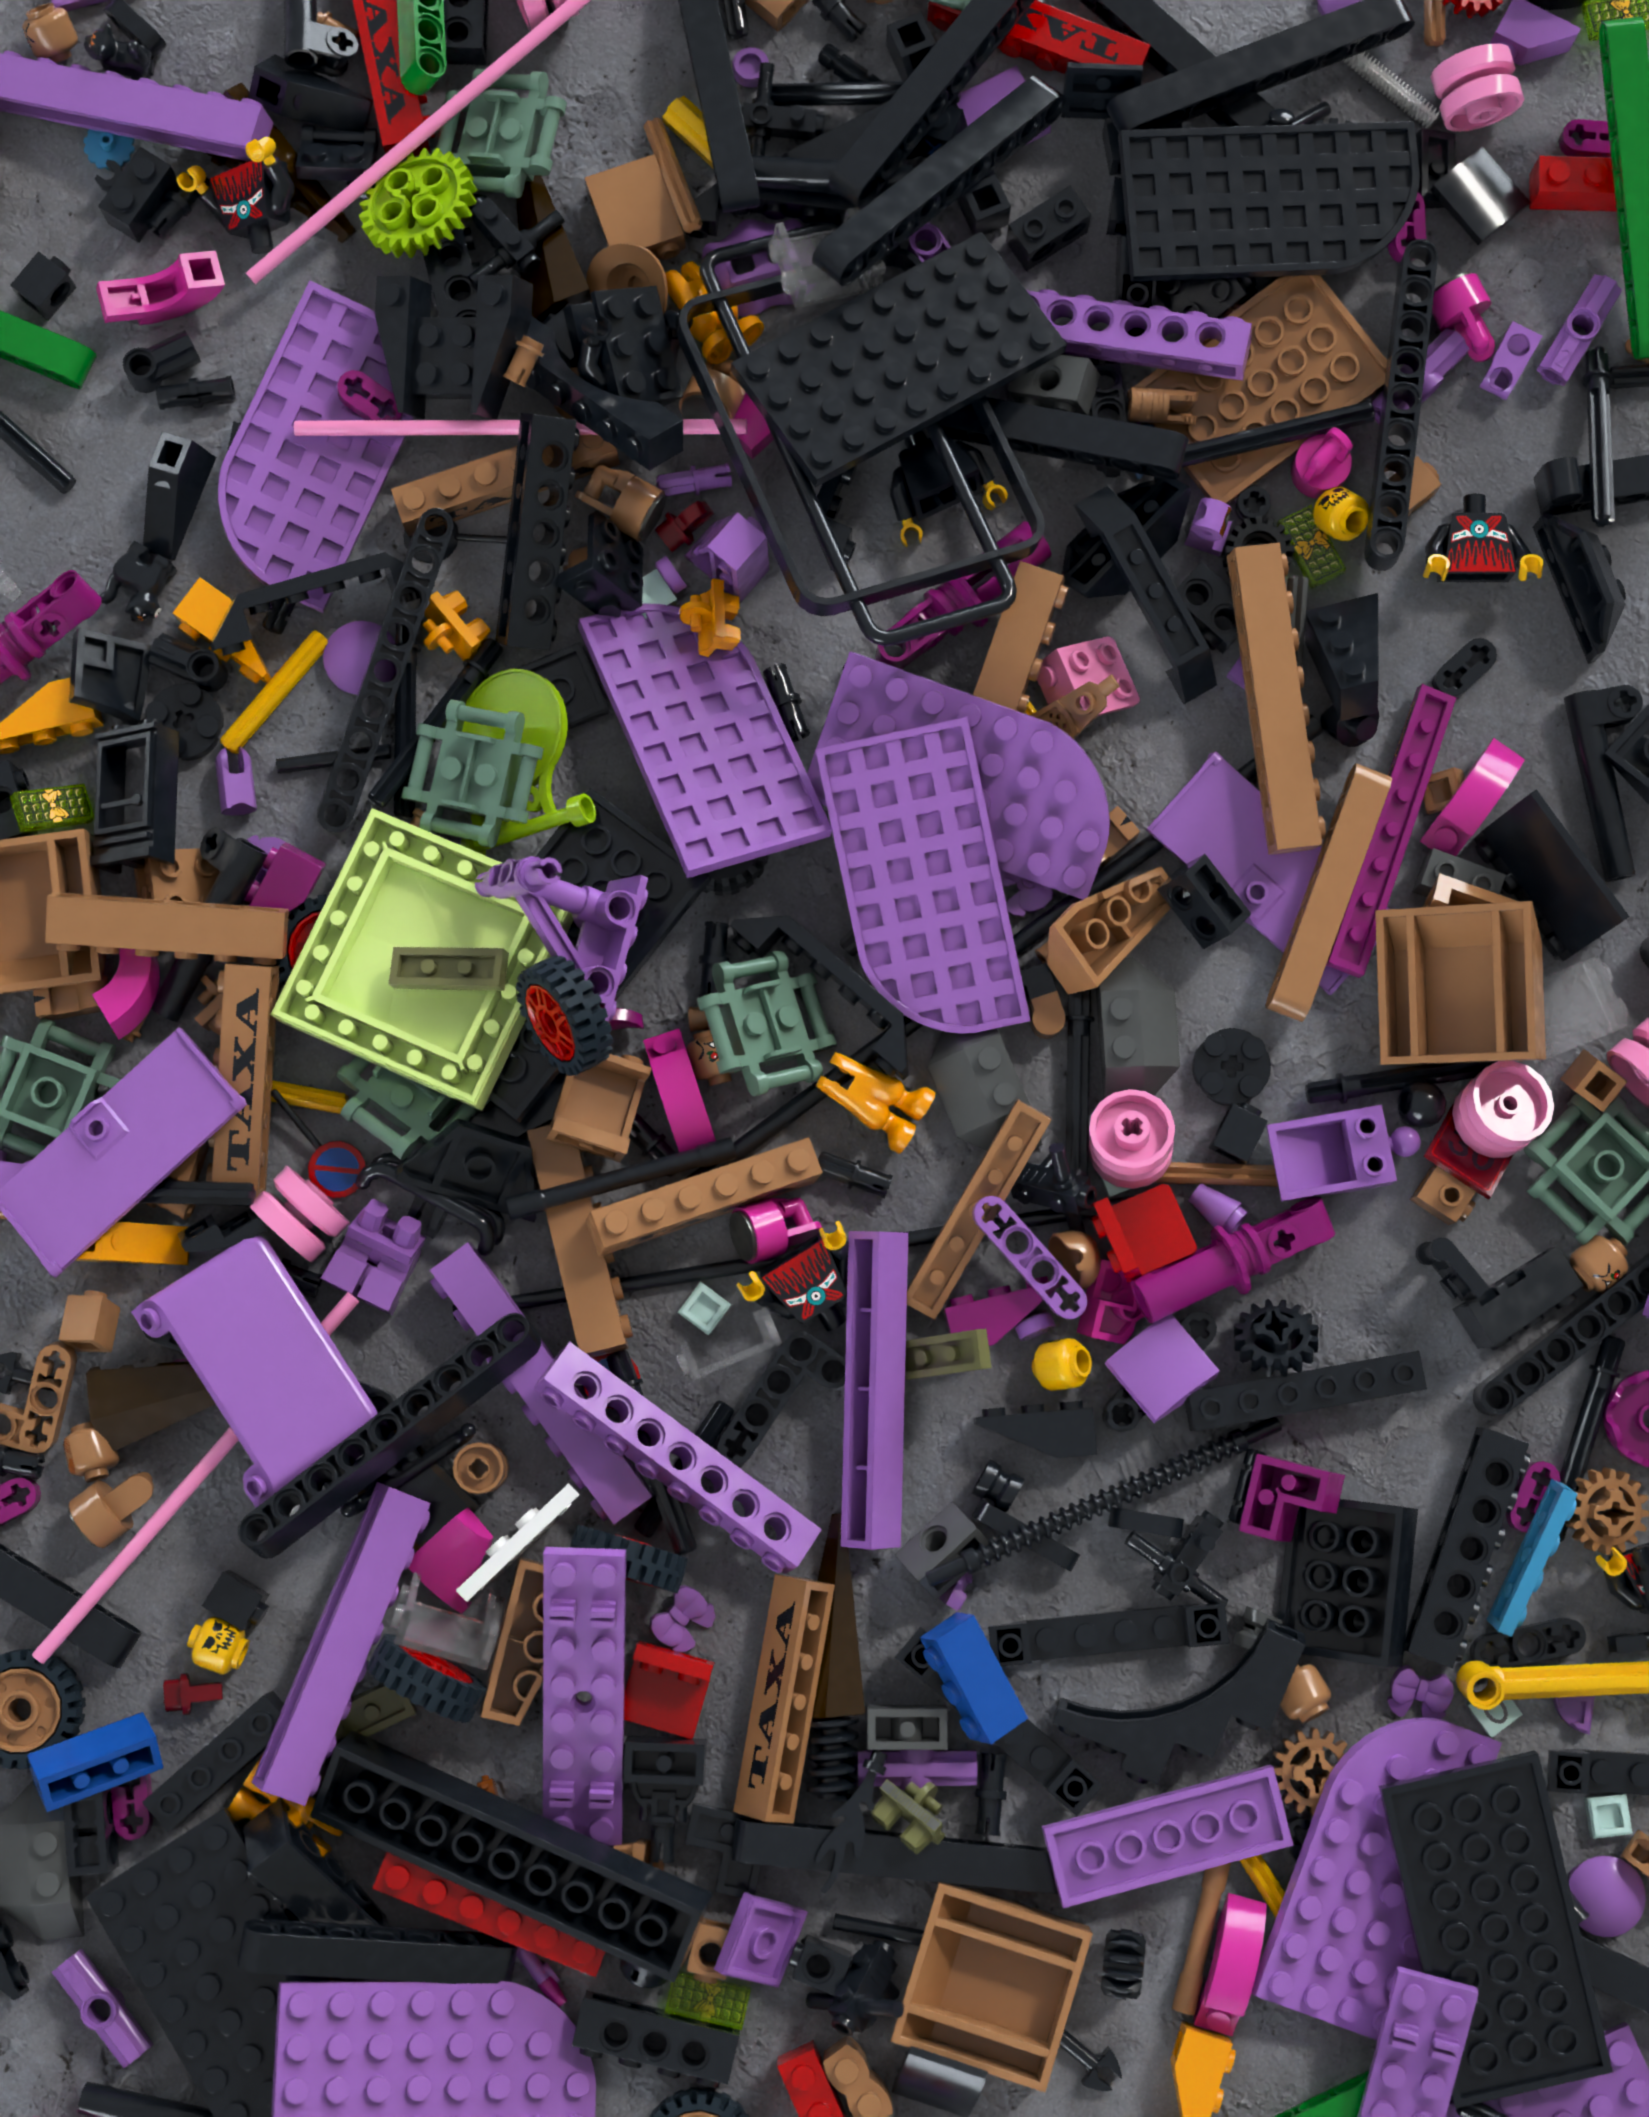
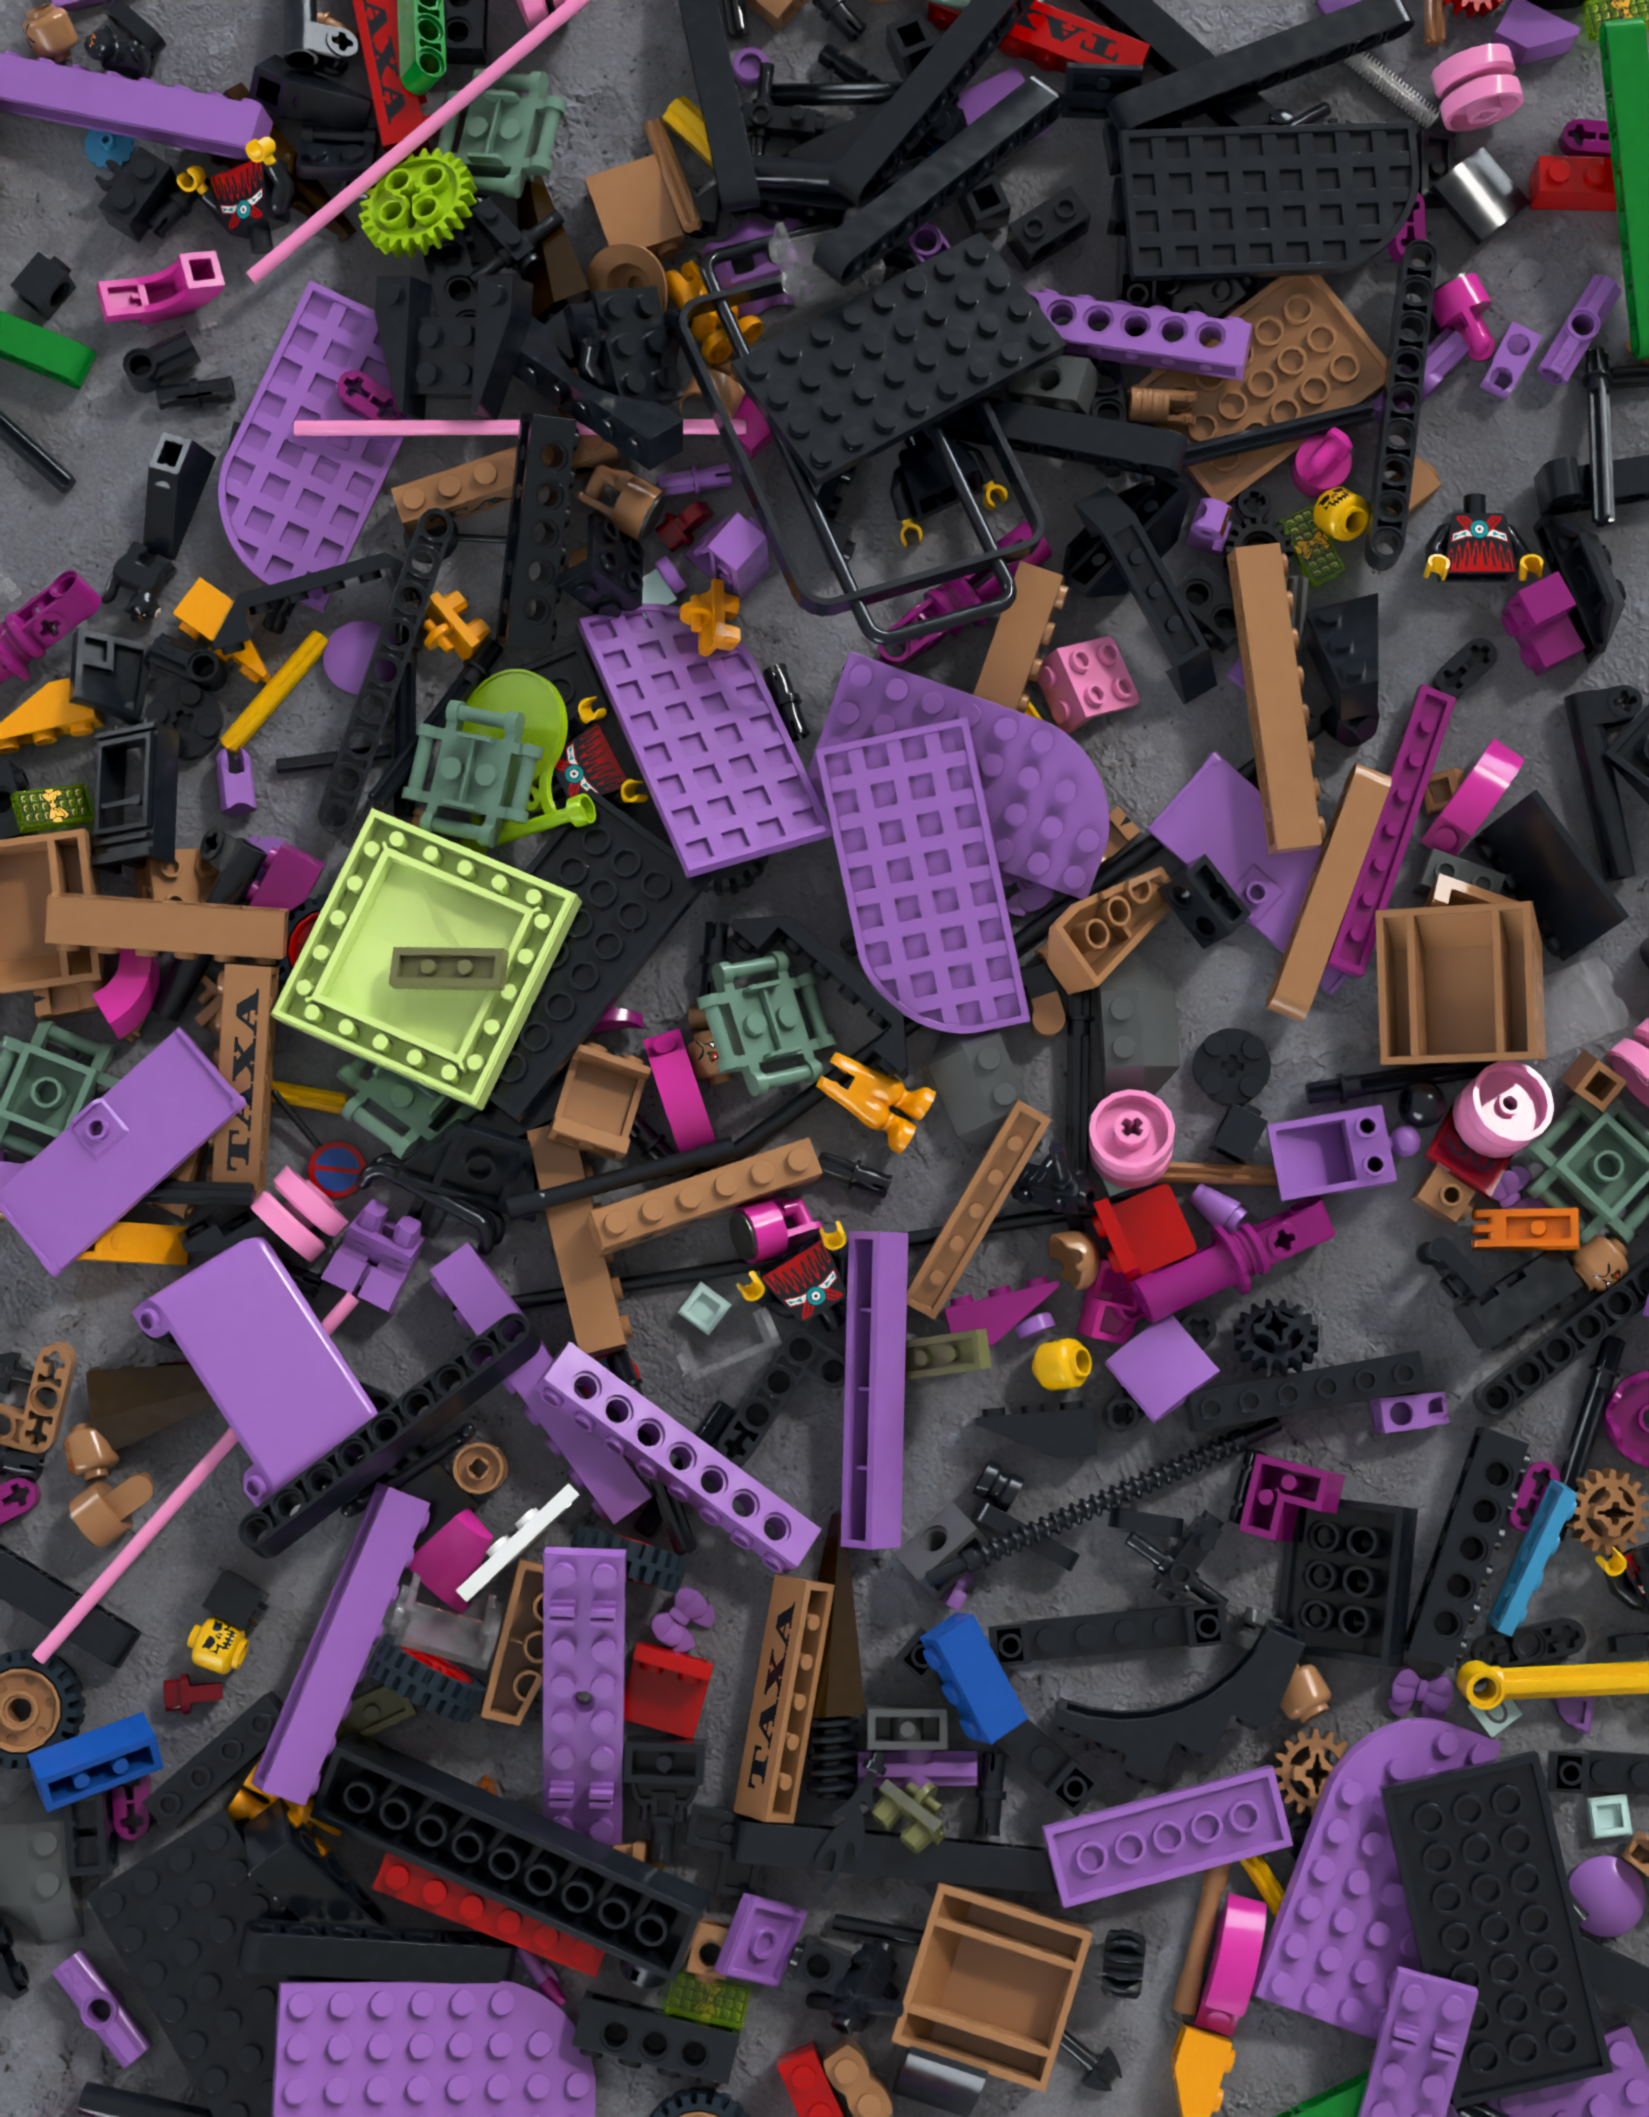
medium nougat brick [59,1290,120,1352] -> none
medium lavender plate [475,856,648,1022] -> none
medium nougat pin [503,335,544,388] -> none
black wheel [516,955,613,1076] -> none
medium lavender beam [972,1196,1087,1319] -> none
medium nougat piece [1030,674,1120,739] -> none
none -> torso [536,697,648,811]
none -> medium lavender leg [1369,1392,1450,1434]
none -> orange hinge [1472,1208,1580,1251]
none -> medium lavender piece [1490,1166,1546,1209]
none -> magenta brick [1501,571,1586,677]

